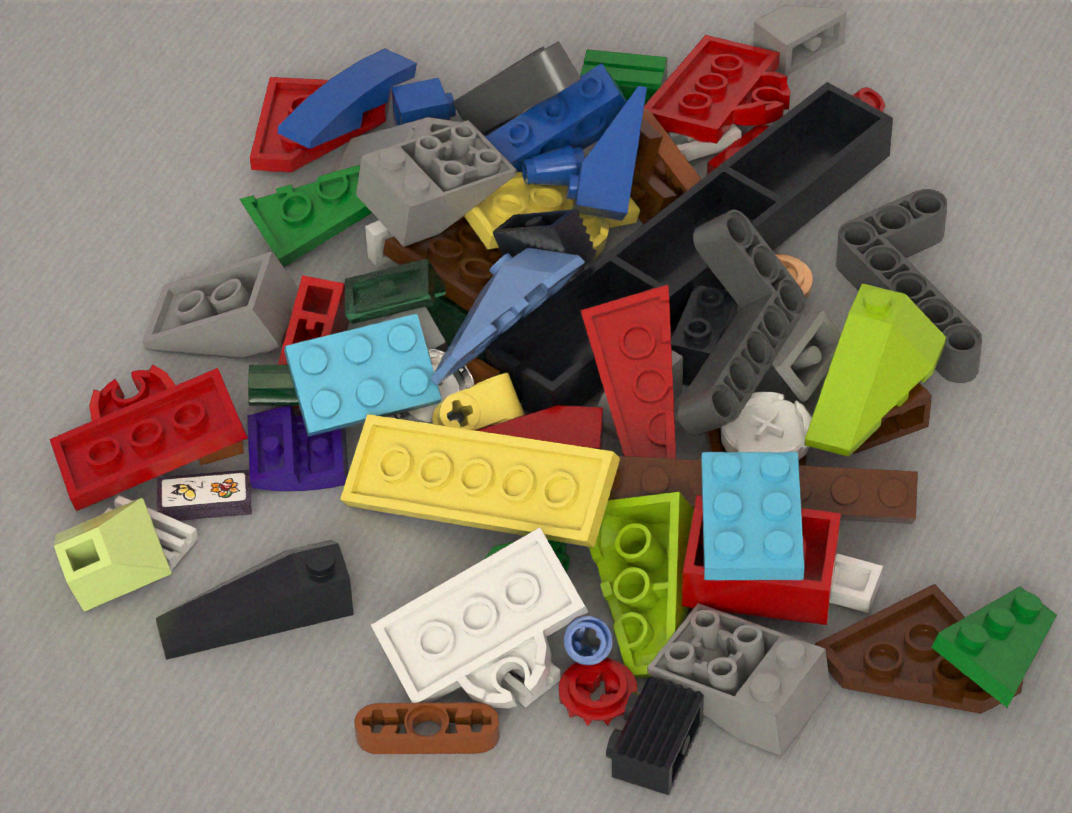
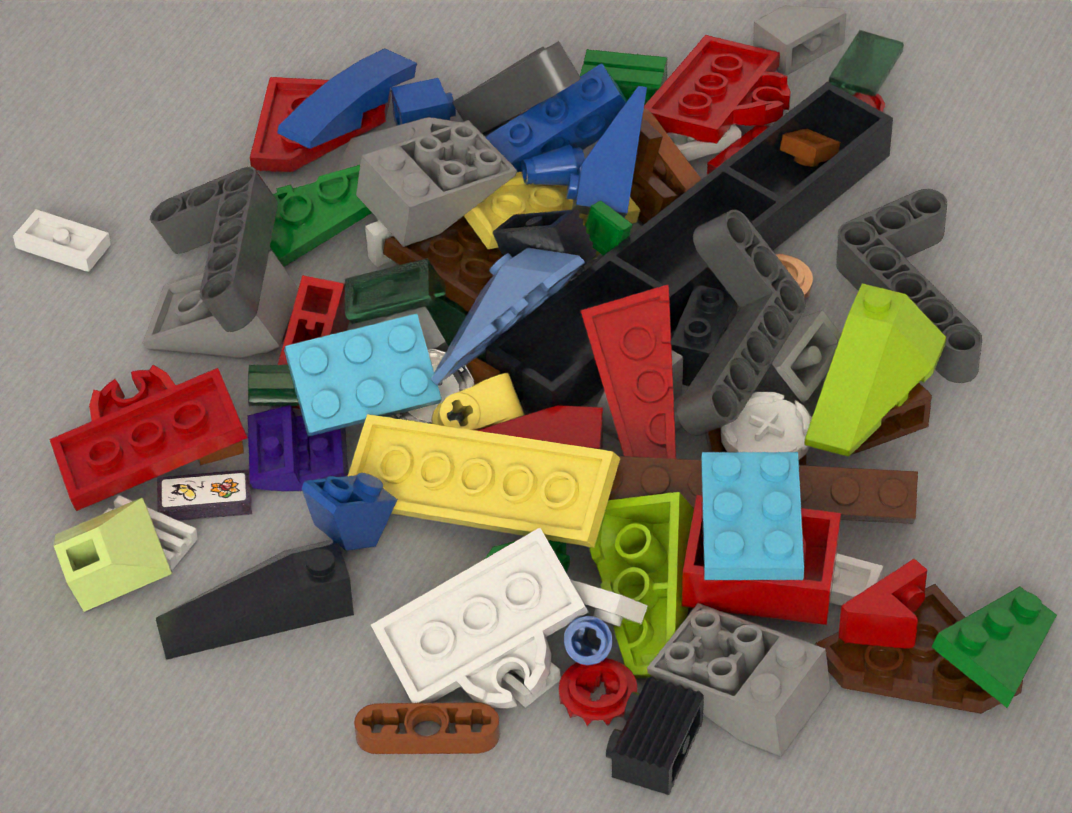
none -> white plate [13,209,111,272]
none -> dark grey beam [150,166,278,332]
none -> blue slope [302,473,398,551]
none -> white plate [570,579,648,627]
none -> green tile [585,200,633,256]
none -> dark orange plate [780,128,841,166]
none -> clear green panel [829,30,904,96]
none -> red slope [838,559,927,649]

